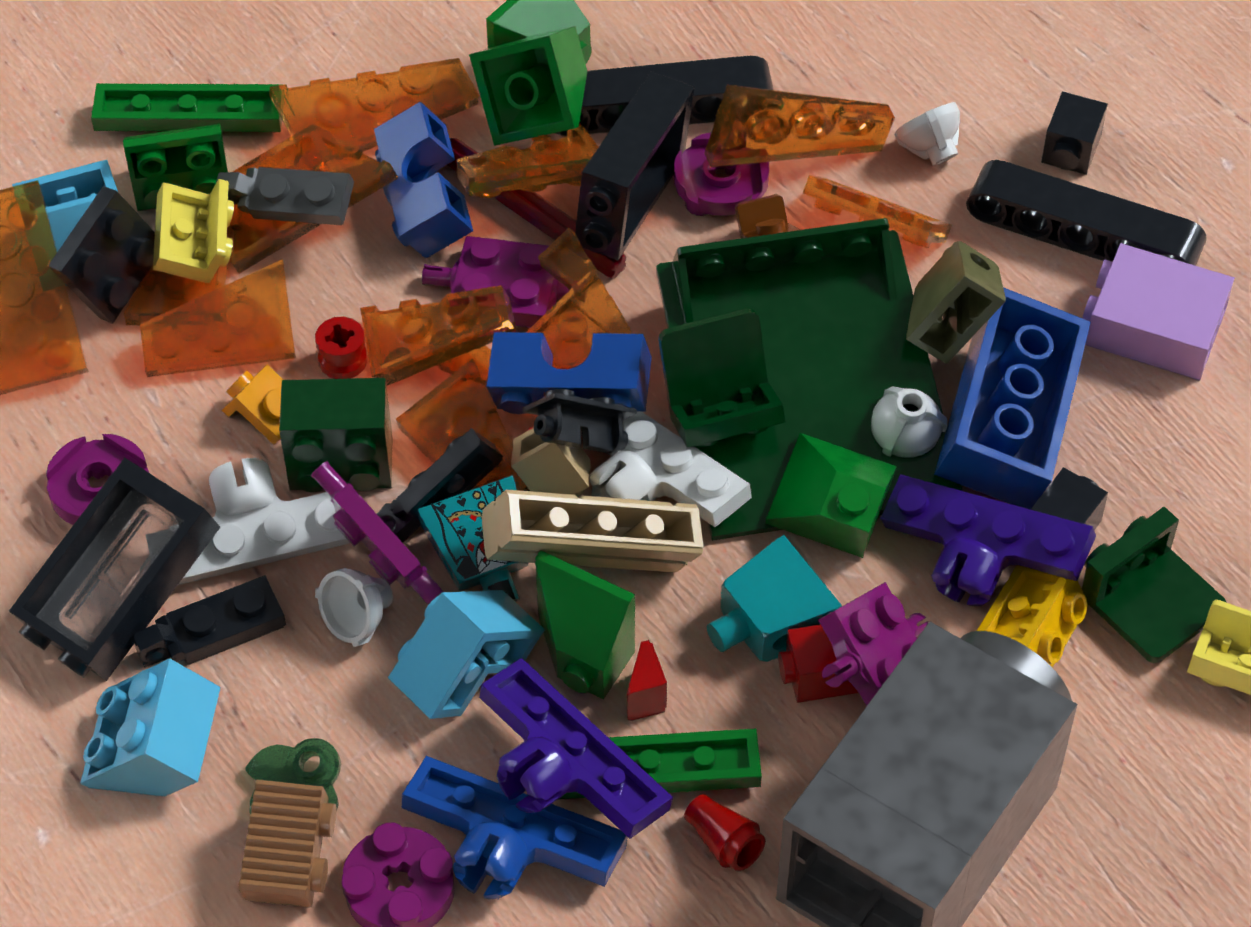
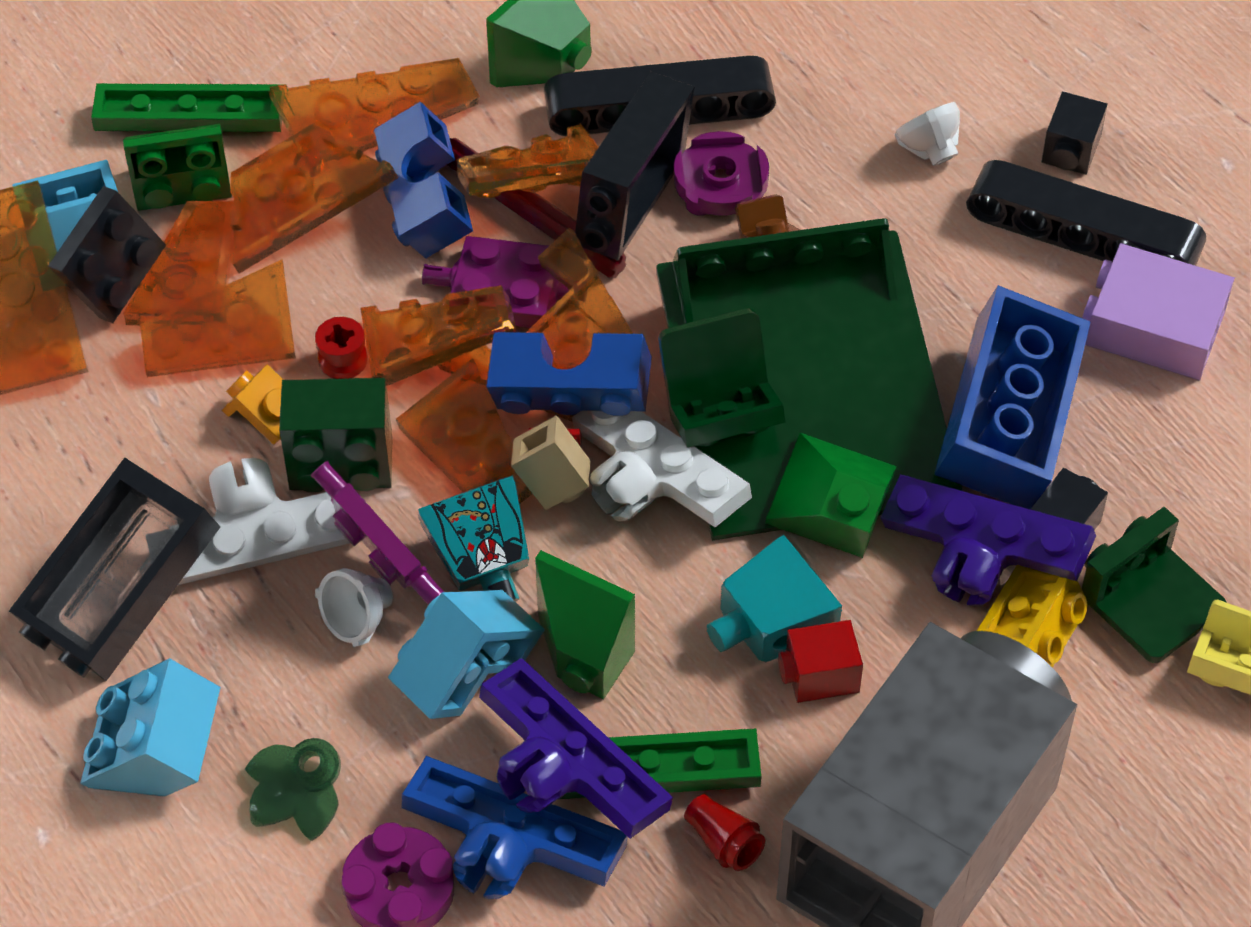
magenta plate [46,434,149,525] -> none
black hinge [133,575,286,668] -> none
light yellow bracket [153,179,234,283] -> none
dark grey hinge [216,167,354,225] -> none
medium nougat brick [239,780,336,908] -> none
black hinge [377,428,504,543] -> none
green slope [469,26,588,146] -> none
tan brick [481,489,704,572] -> none
black hinge [523,389,637,454] -> none
red slope [627,640,667,721] -> none
clear orange wing [704,85,895,167] -> none
clear orange wing [803,175,952,248] -> none
magenta plate [819,582,929,706] -> none
white piece [871,386,947,457] -> none
olive torso [906,241,1006,364] -> none

